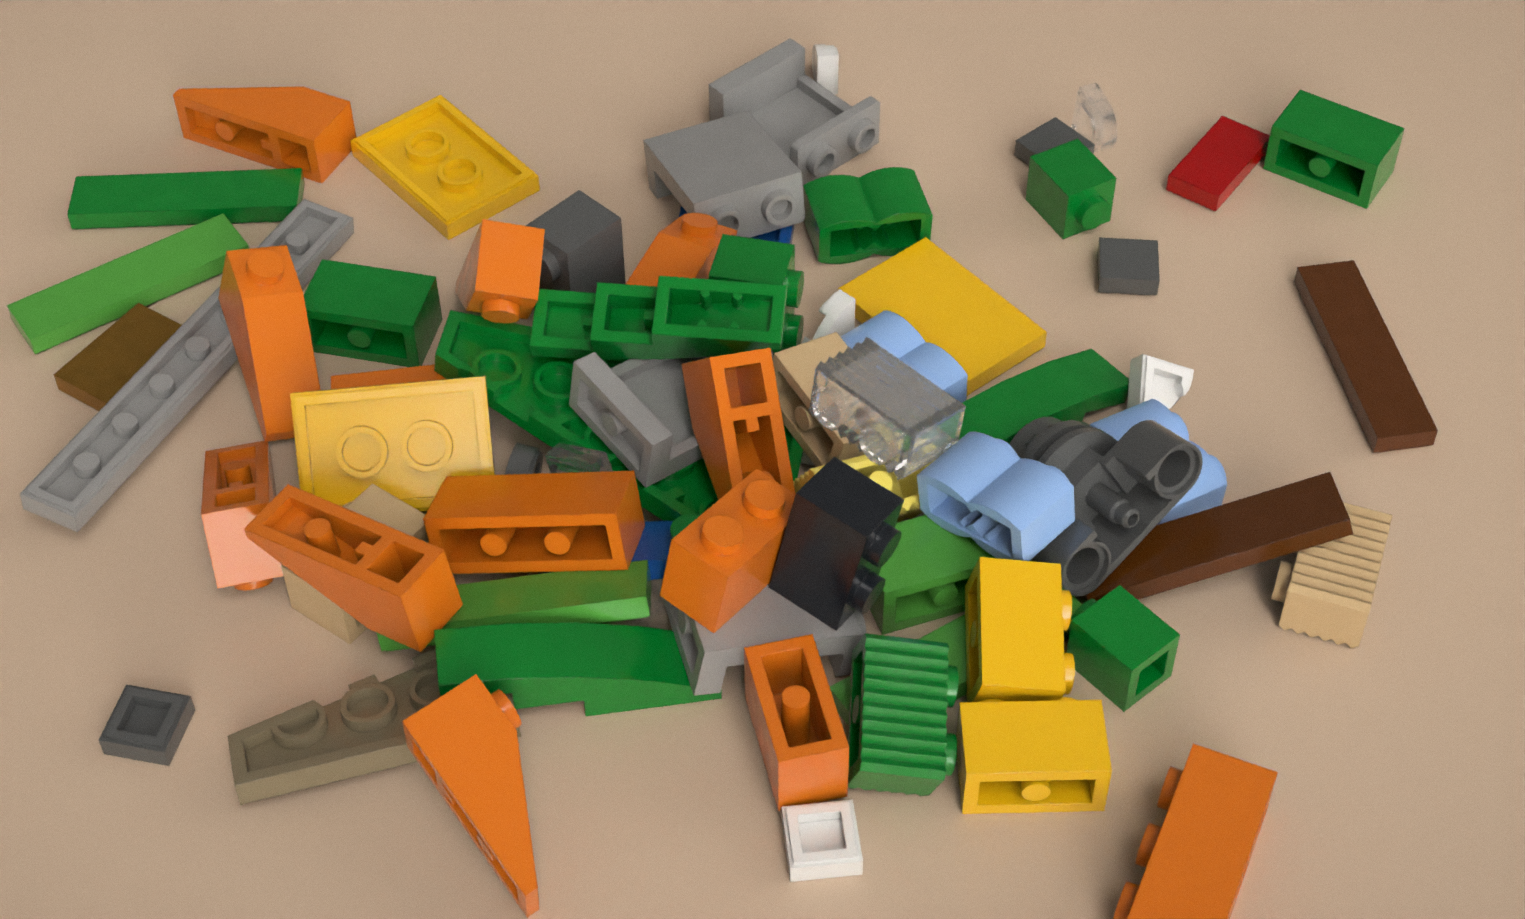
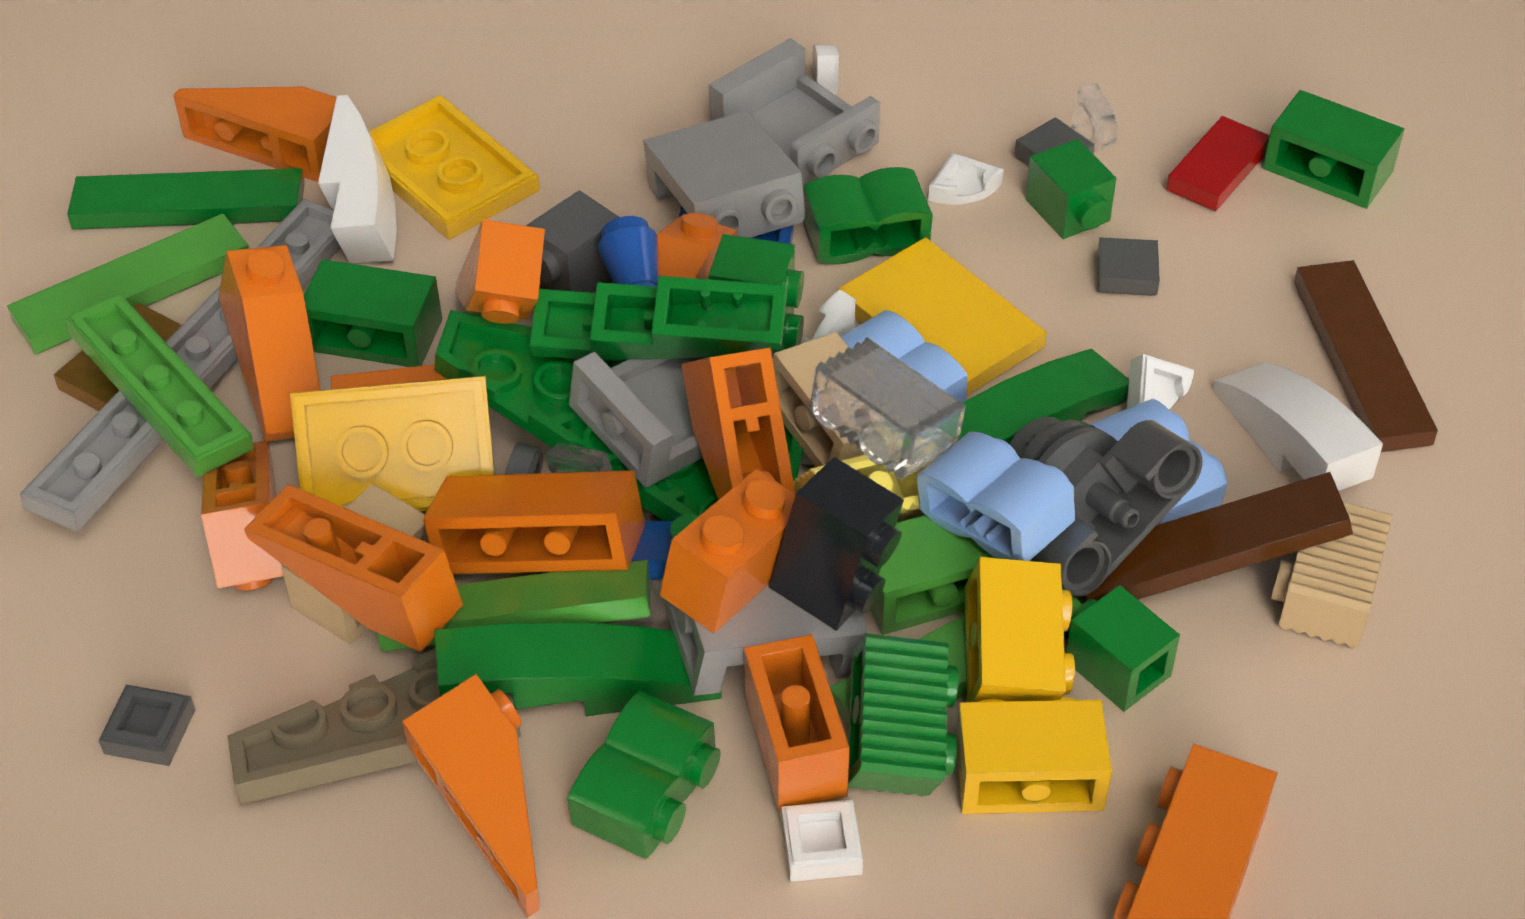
none -> bright green tile [65,294,253,477]
none -> white slope [318,95,397,263]
none -> green brick [567,691,721,859]
none -> blue cone [597,216,659,287]
none -> white tile [928,153,1004,205]
none -> white slope [1212,362,1383,491]

